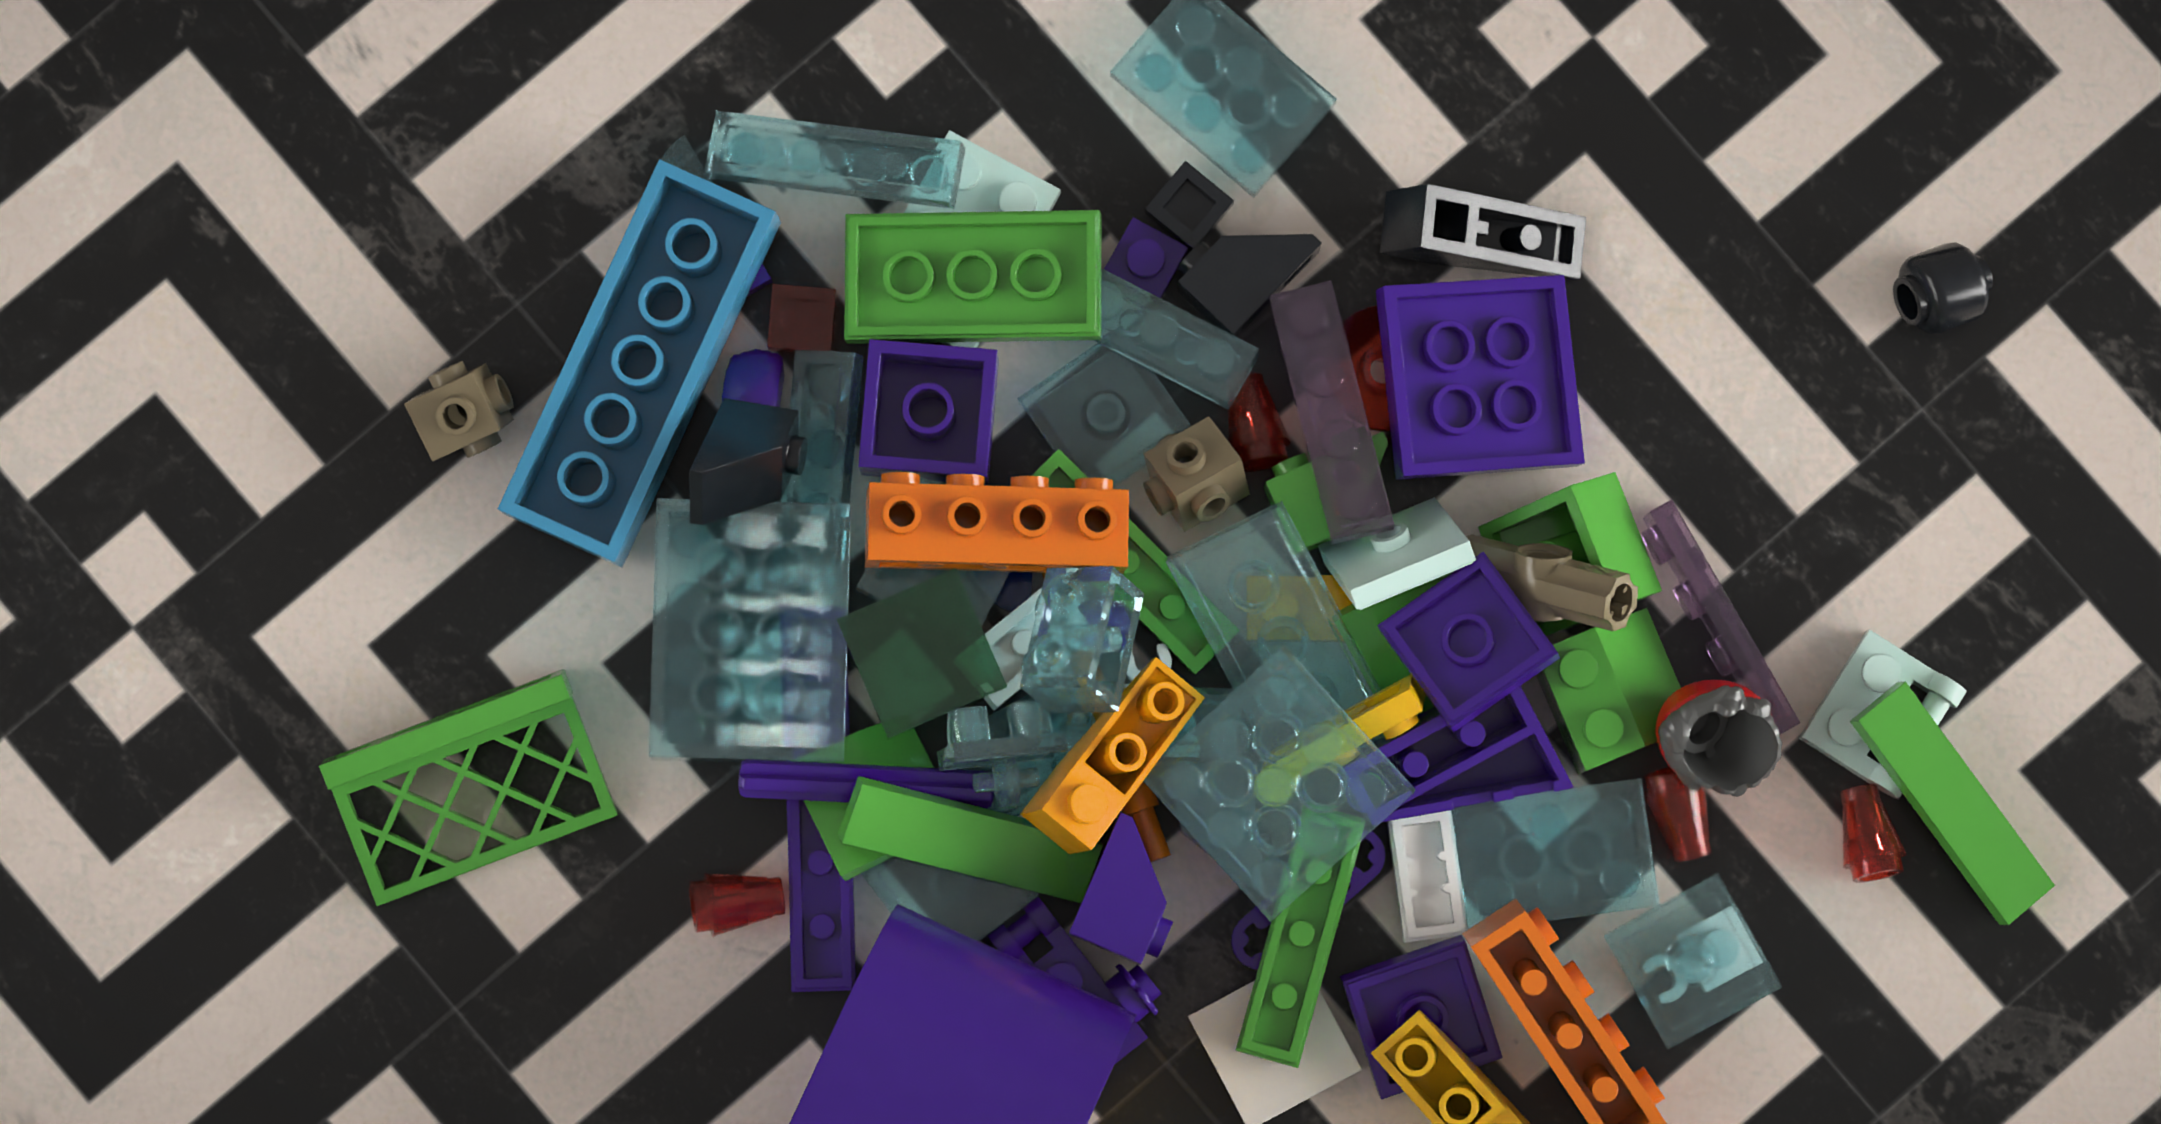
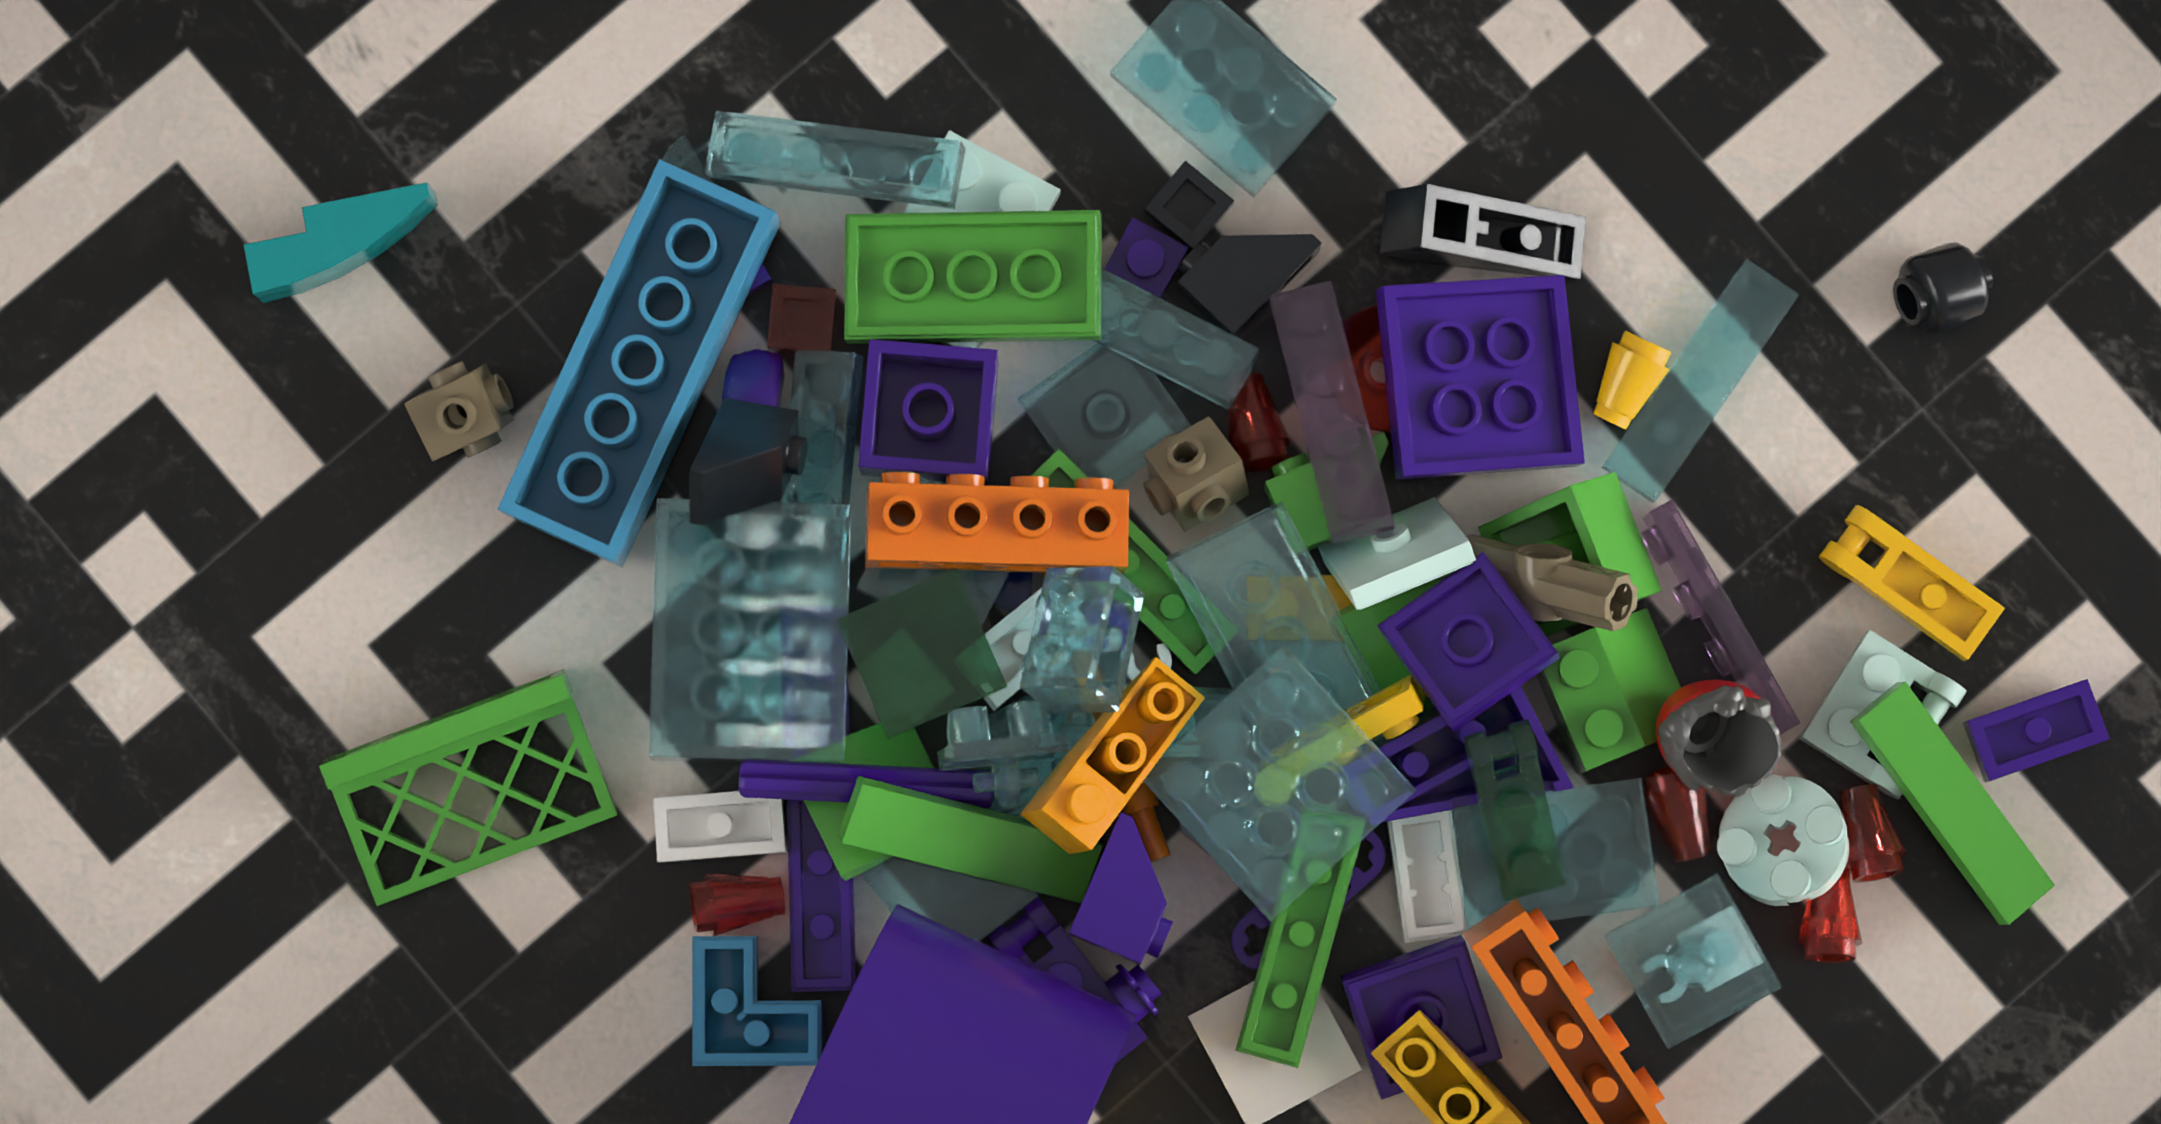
none -> teal slope [243,182,438,303]
none -> white plate [653,791,787,863]
none -> dark azure brick [692,936,825,1066]
none -> clear green plate [1464,719,1566,902]
none -> yellow cone [1592,330,1671,430]
none -> clear light blue tile [1601,259,1799,504]
none -> light aqua plate [1717,774,1850,906]
none -> clear red cone [1798,867,1863,963]
none -> yellow plate [1819,505,2005,661]
none -> dark purple plate [1963,679,2110,782]

